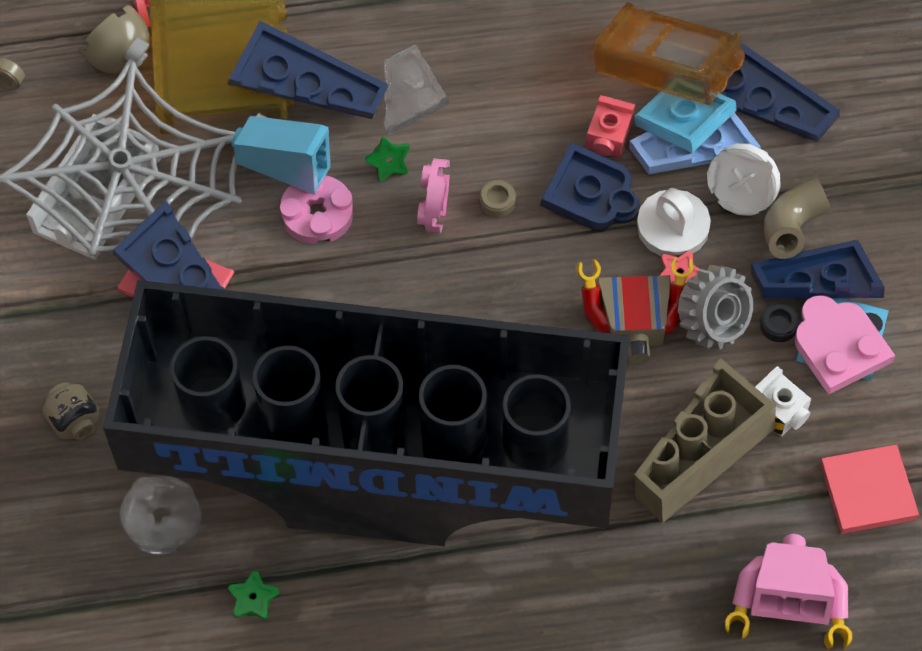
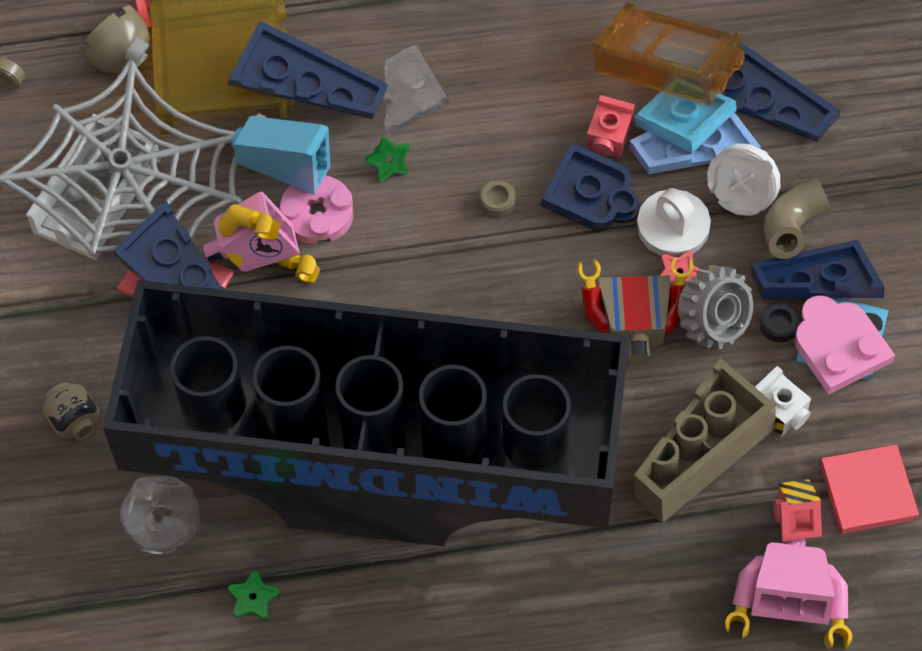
bright pink plate [417,158,450,233] -> none
none -> torso [203,191,320,284]
none -> coral brick [773,479,822,542]

